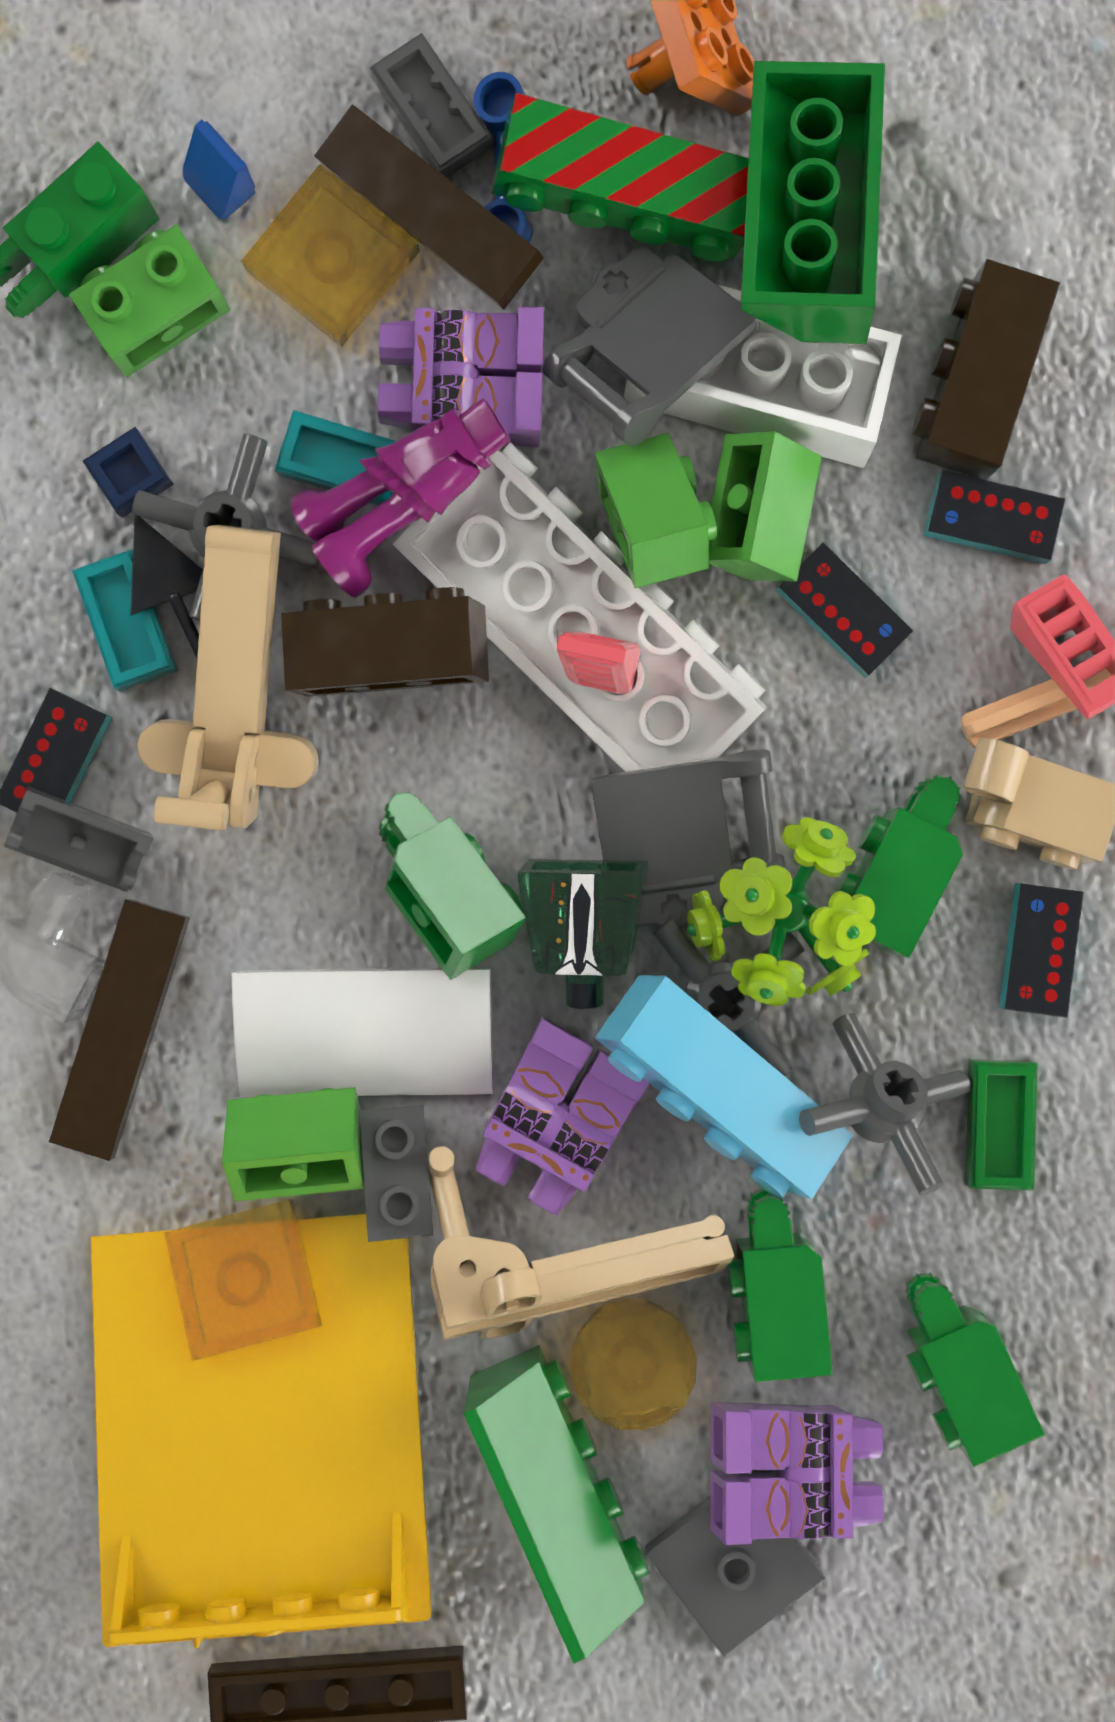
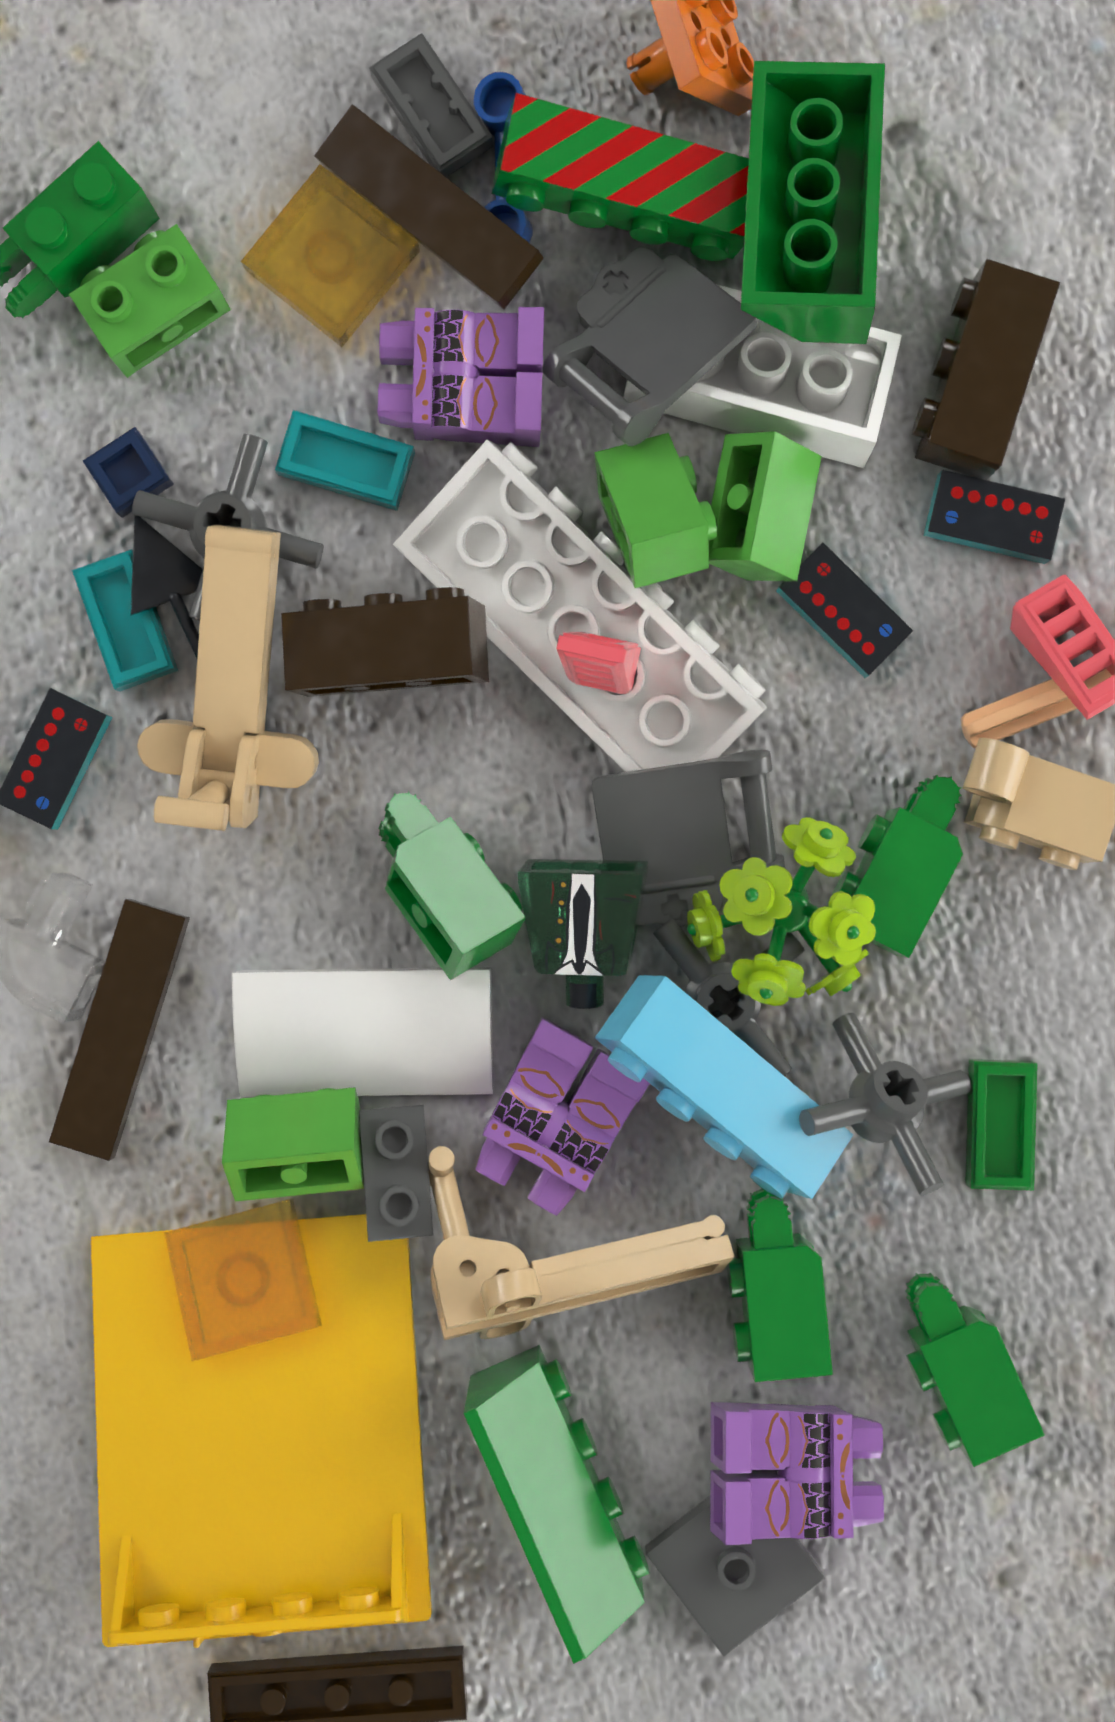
dark grey hinge [4,786,154,892] -> none
blue slope [182,119,256,220] -> none
magenta piece [291,398,511,598] -> none
clear yellow tile [571,1298,697,1431] -> none
black tile [999,883,1084,1018] -> none

